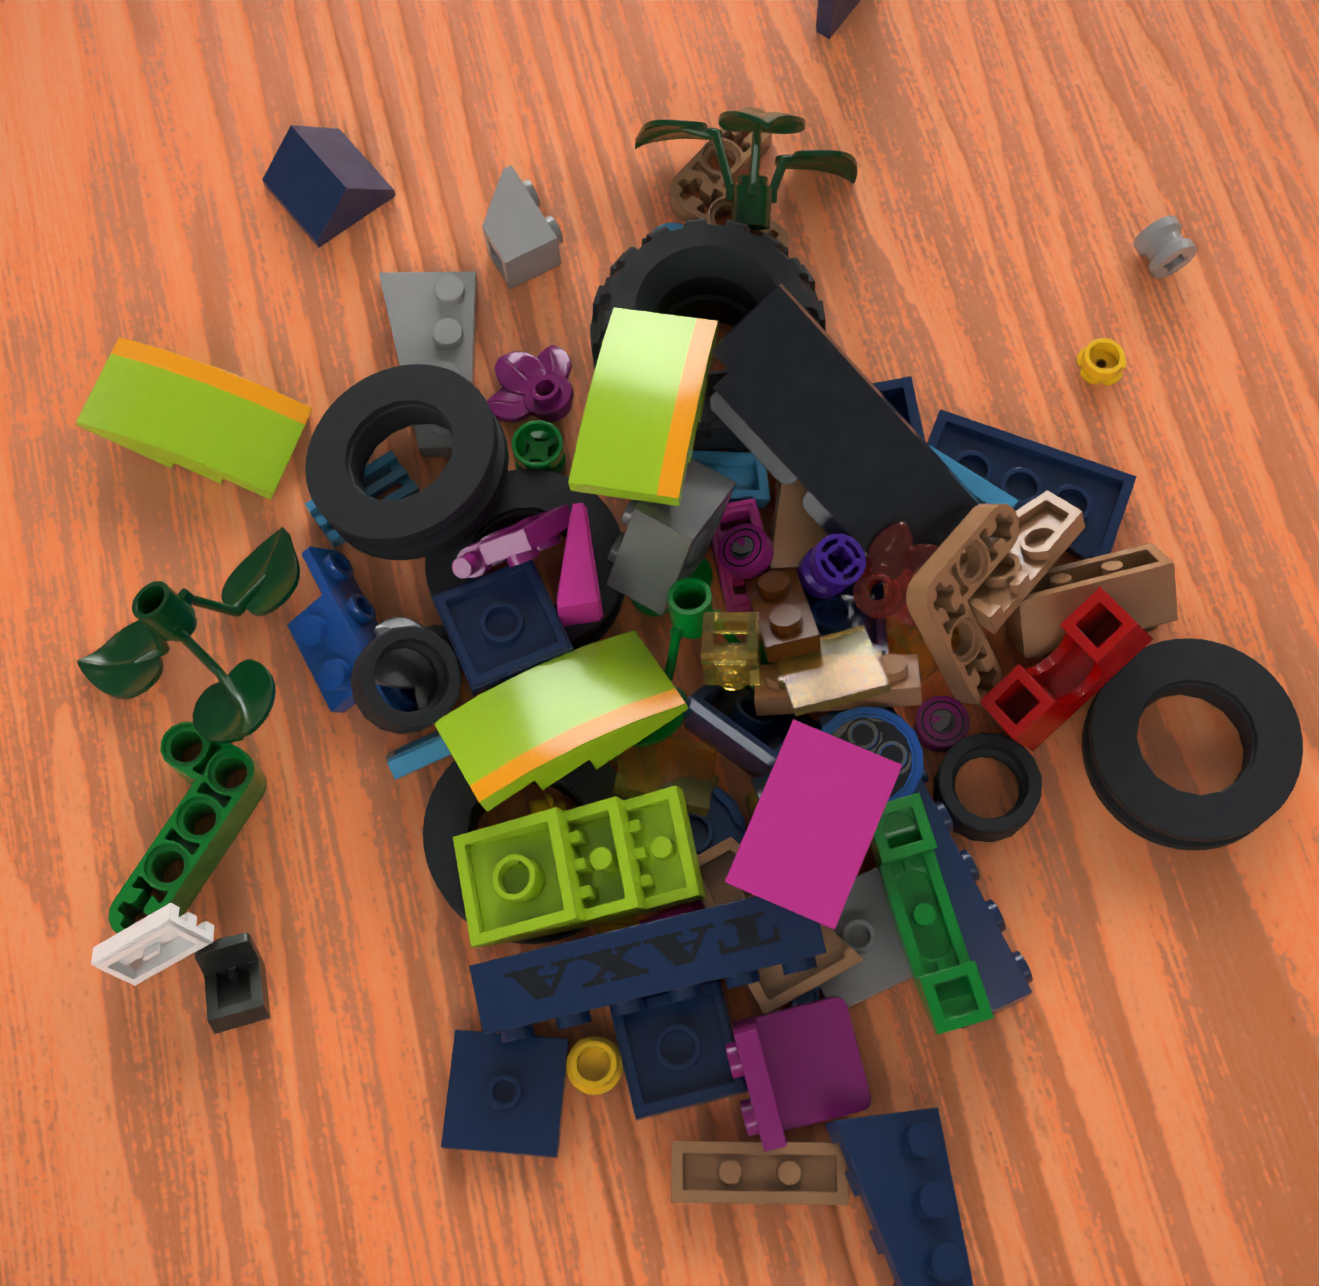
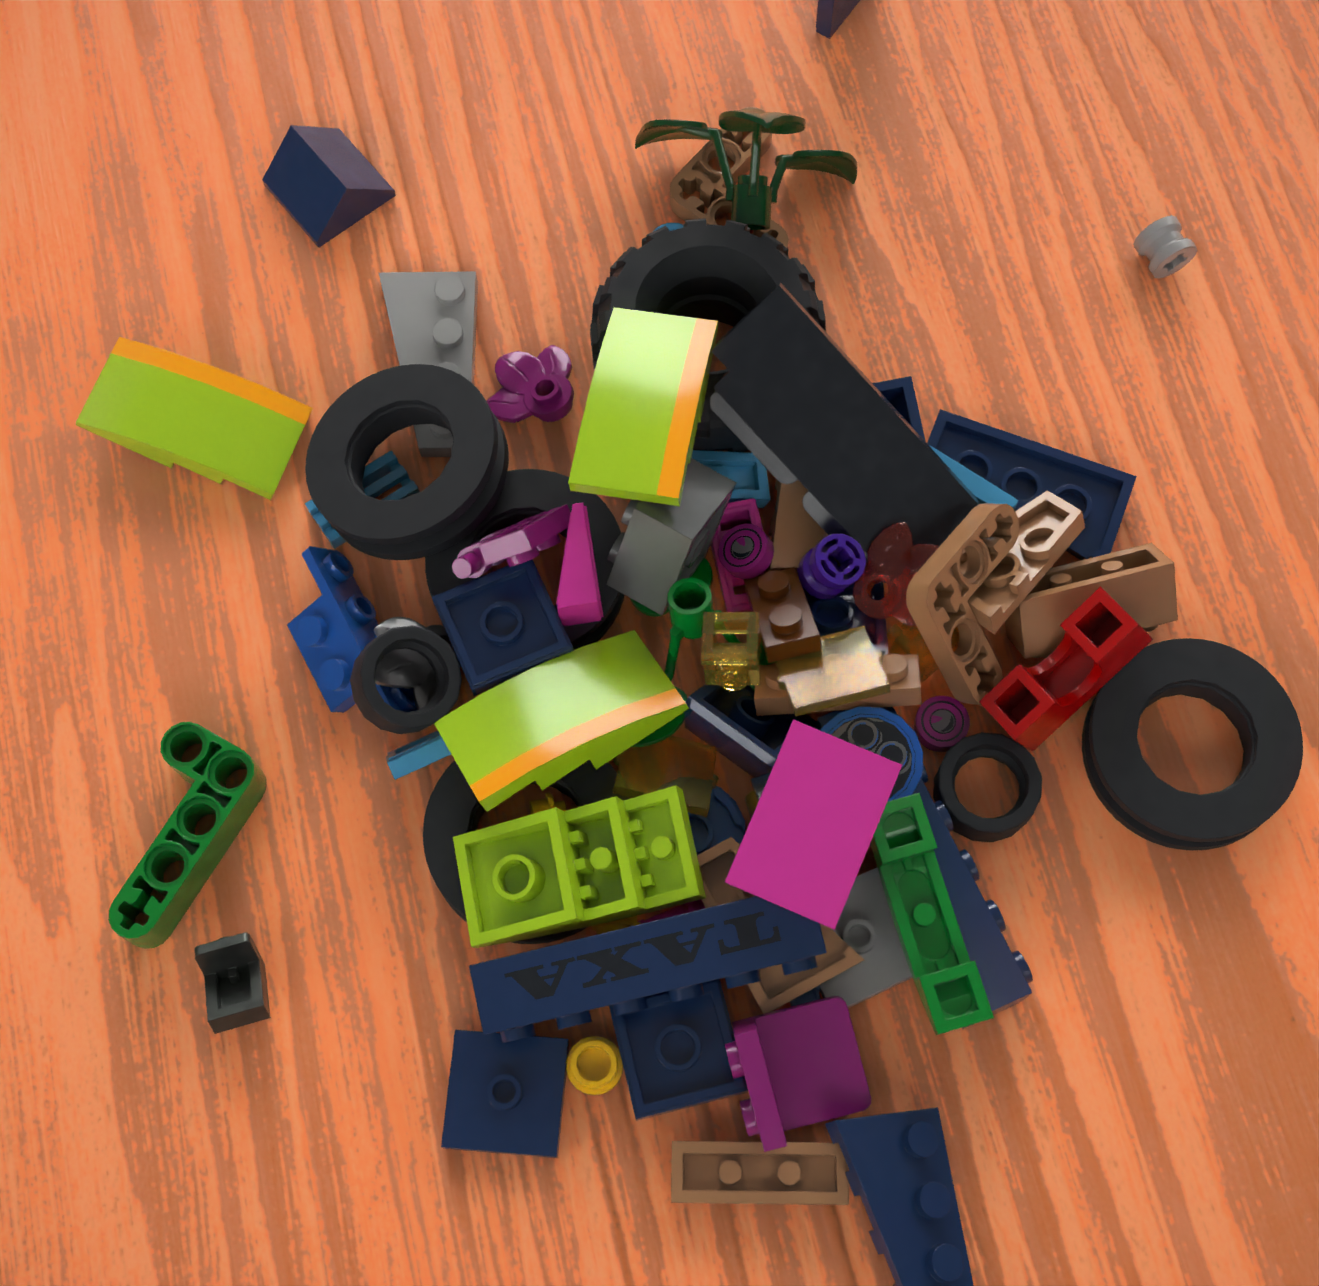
dark green plant [77,527,300,744] -> none
white tile [91,903,215,986] -> none
light grey slope [482,165,563,289] -> none
green wheel [512,420,566,475] -> none
yellow plate [1076,338,1126,386] -> none

